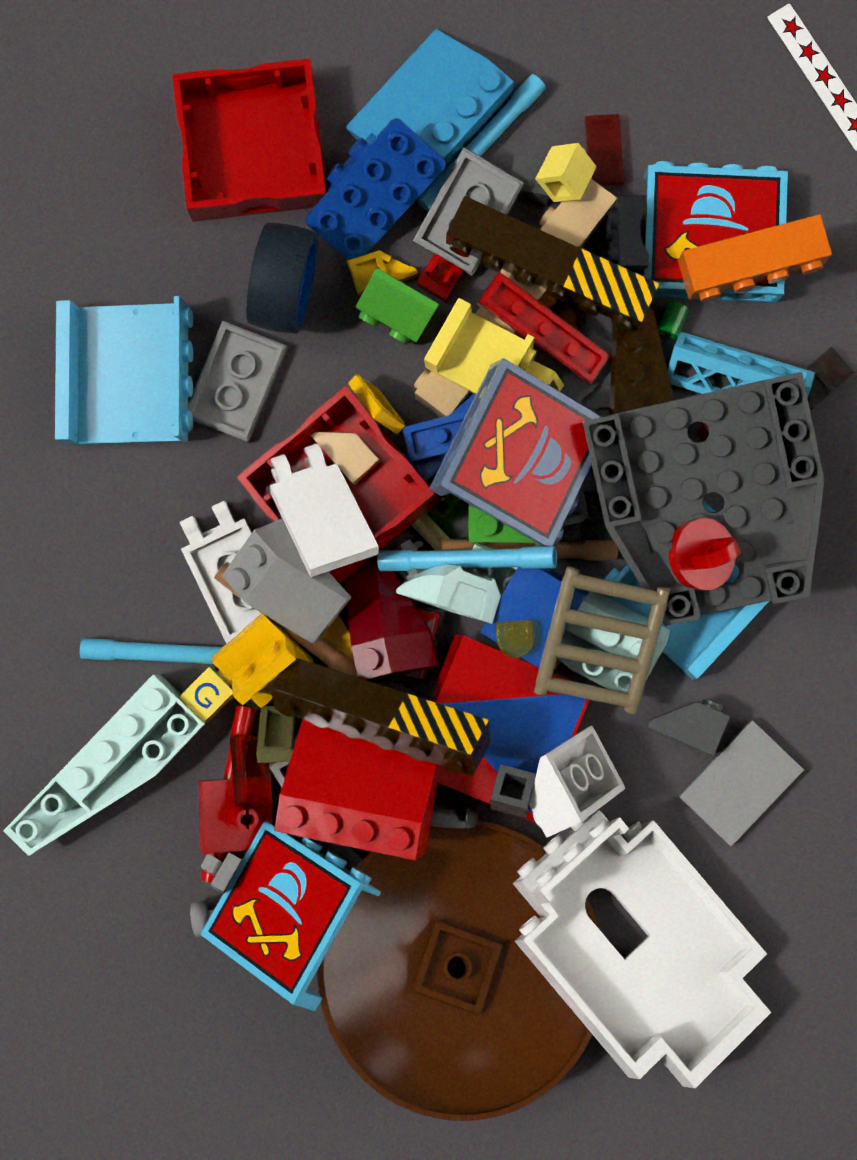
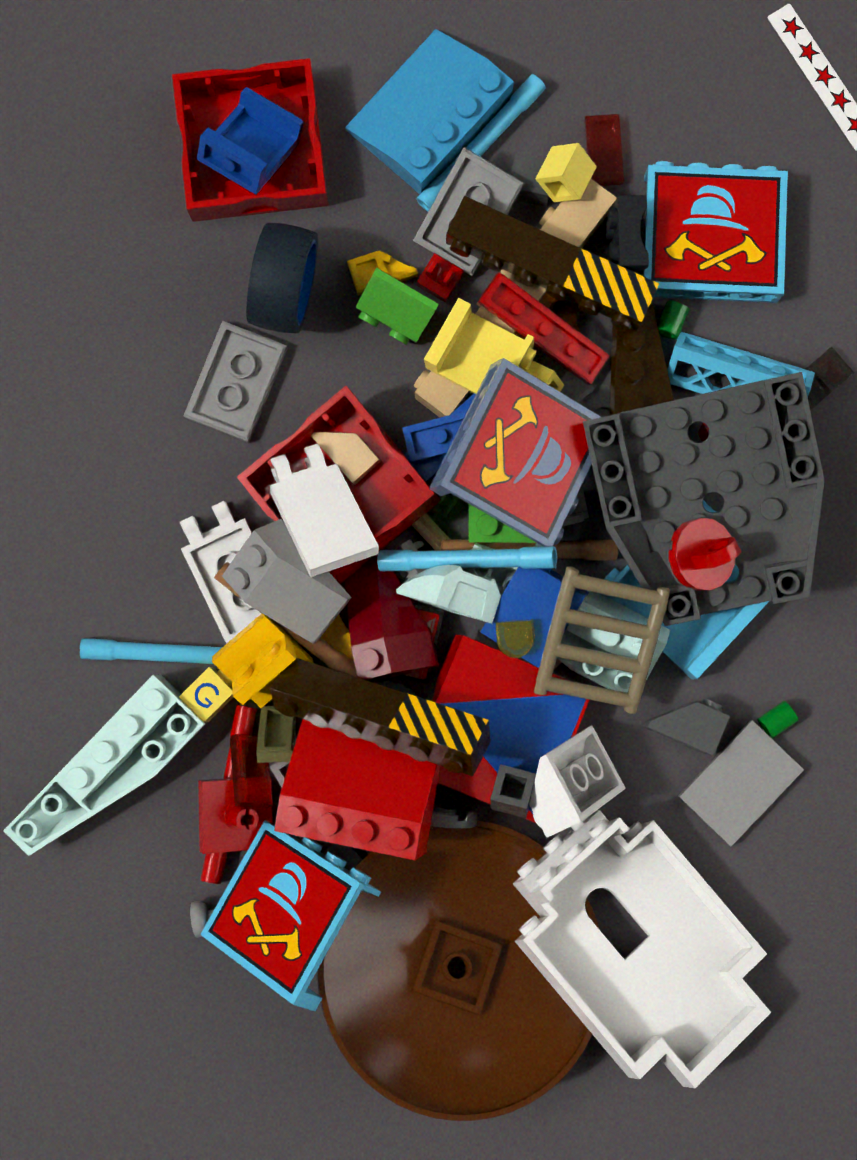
medium azure panel [55,296,193,445] -> none
light grey tile [200,853,242,894] -> none
blue bracket [306,118,446,260] -> none
yellow tile [348,374,405,434] -> none
orange brick [678,214,832,302] -> none
none -> blue panel [197,87,304,195]
none -> green hinge [758,701,799,739]

